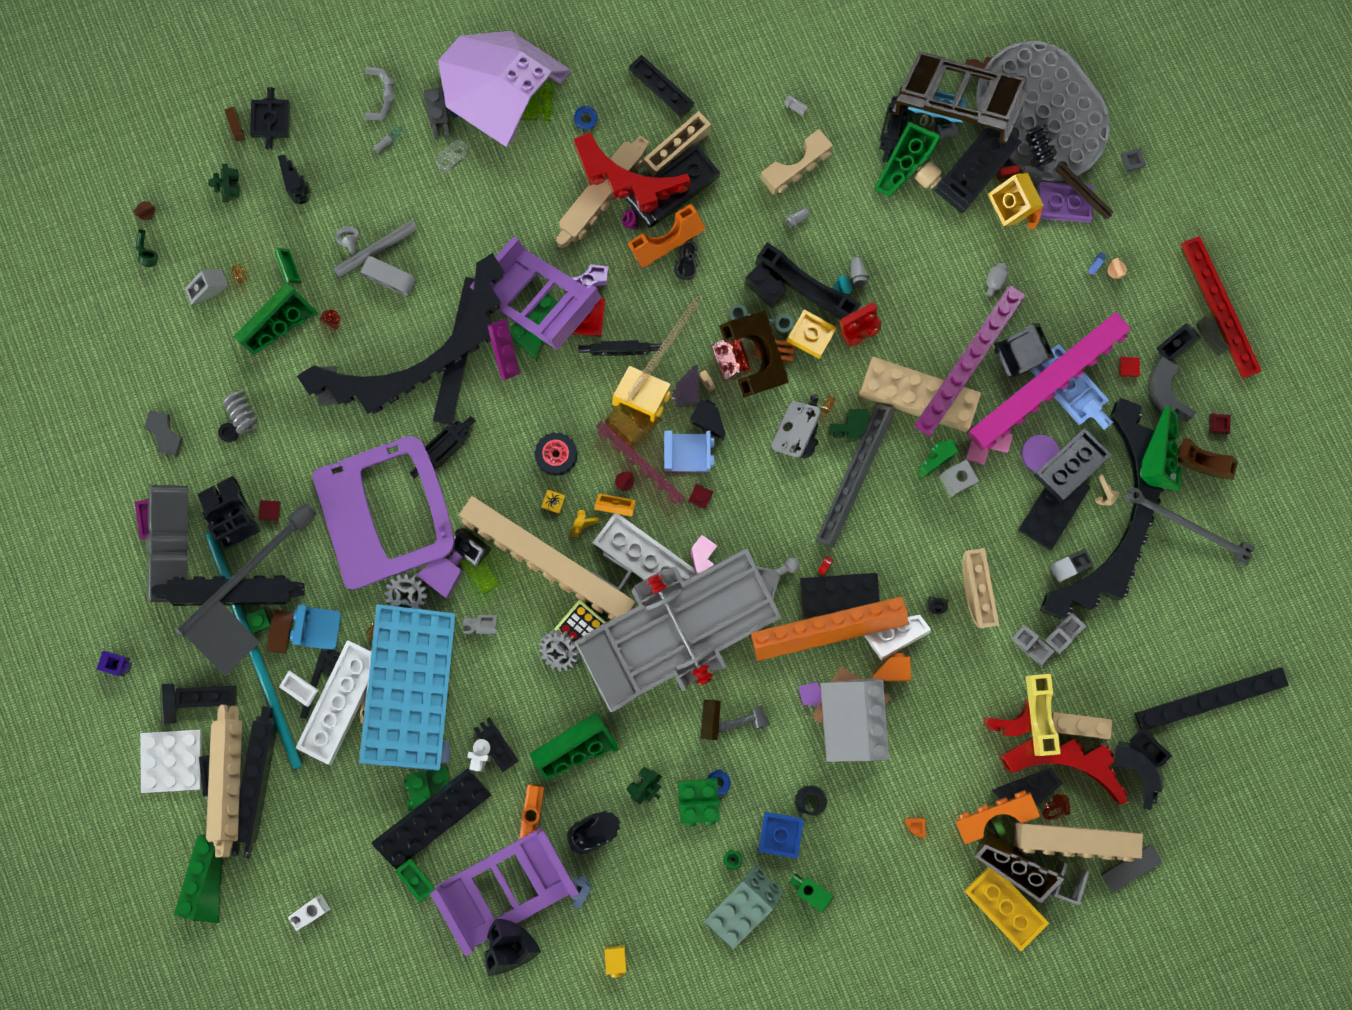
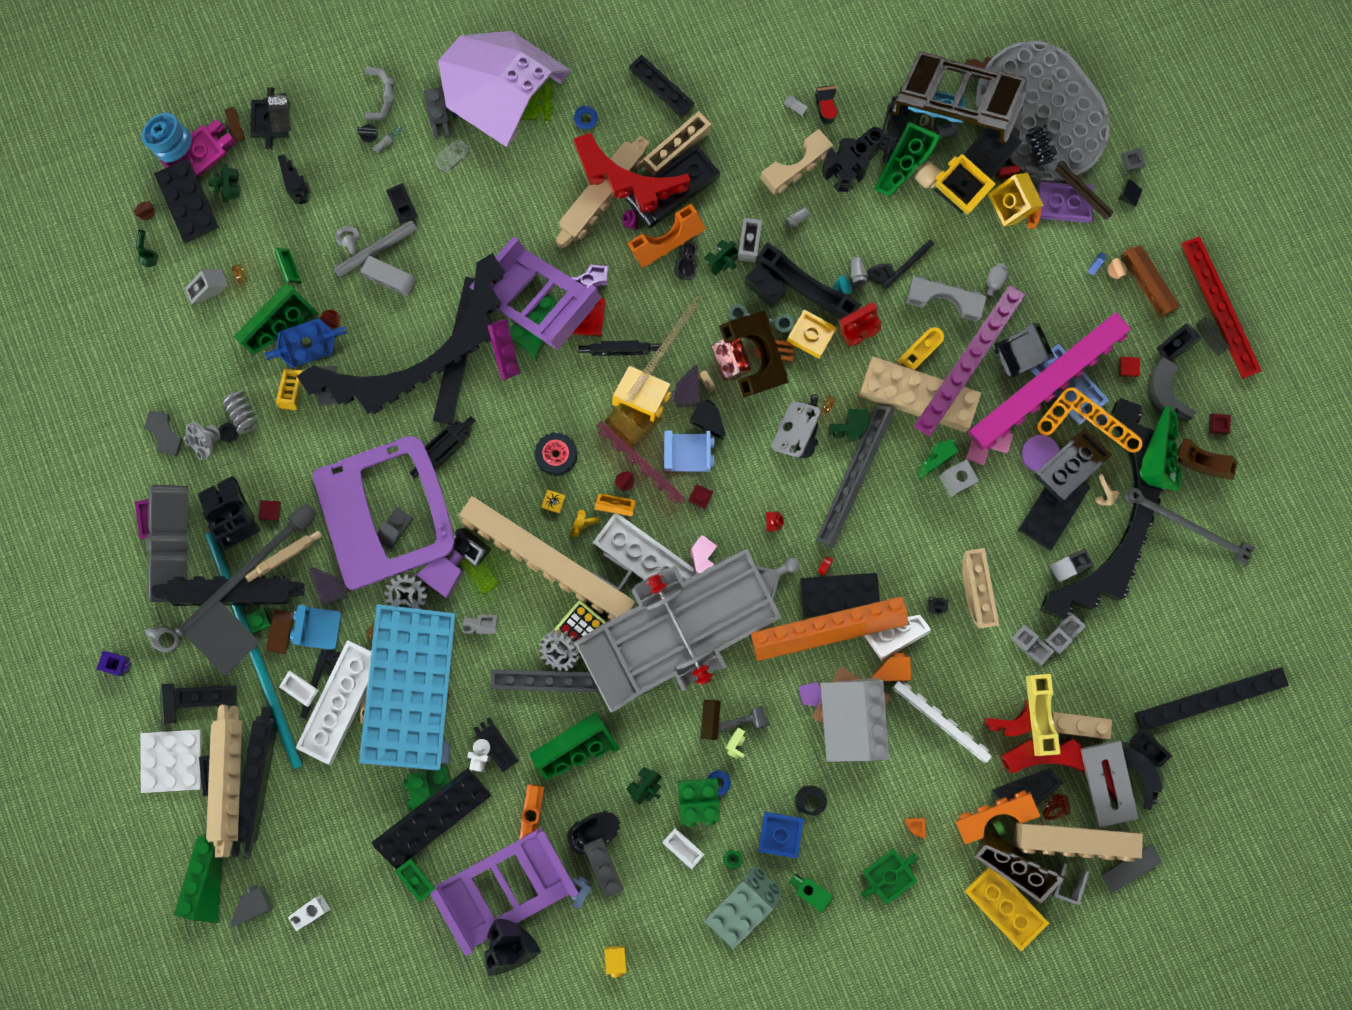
none -> dark azure wheel [141,113,192,162]
none -> light grey piece [145,626,179,652]
none -> black plate [154,158,220,243]
none -> dark pink tile [160,119,237,178]
none -> light grey plate [184,422,221,460]
none -> dark grey slope [230,885,274,927]
none -> tan piece [245,530,322,582]
none -> blue plate [264,318,347,368]
none -> clear smoke slope [267,93,291,133]
none -> yellow slope [276,369,303,410]
none -> clear purple slope [309,567,349,606]
none -> black plate [357,124,378,143]
none -> dark grey slope [378,507,414,550]
none -> black slope [386,183,418,224]
none -> dark grey plate [491,669,647,694]
none -> dark grey plate [583,838,624,898]
none -> white tile [662,828,705,870]
none -> dark green hips [704,240,738,276]
none -> yellowish green bracket [725,728,746,759]
none -> light grey brick [737,218,762,263]
none -> red plate [766,511,784,532]
none -> leg [815,85,837,124]
none -> black connector [823,127,884,192]
none -> green plate [860,848,919,905]
none -> black piece [867,240,934,289]
none -> white plate [891,681,992,762]
none -> yellow plate [897,327,944,370]
none -> light grey arch [905,276,986,322]
none -> yellow window [934,154,995,215]
none -> light orange beam [1038,387,1142,453]
none -> light grey piece [1080,740,1138,827]
none -> black slope [1118,179,1143,206]
none -> dark orange panel [1121,245,1180,318]

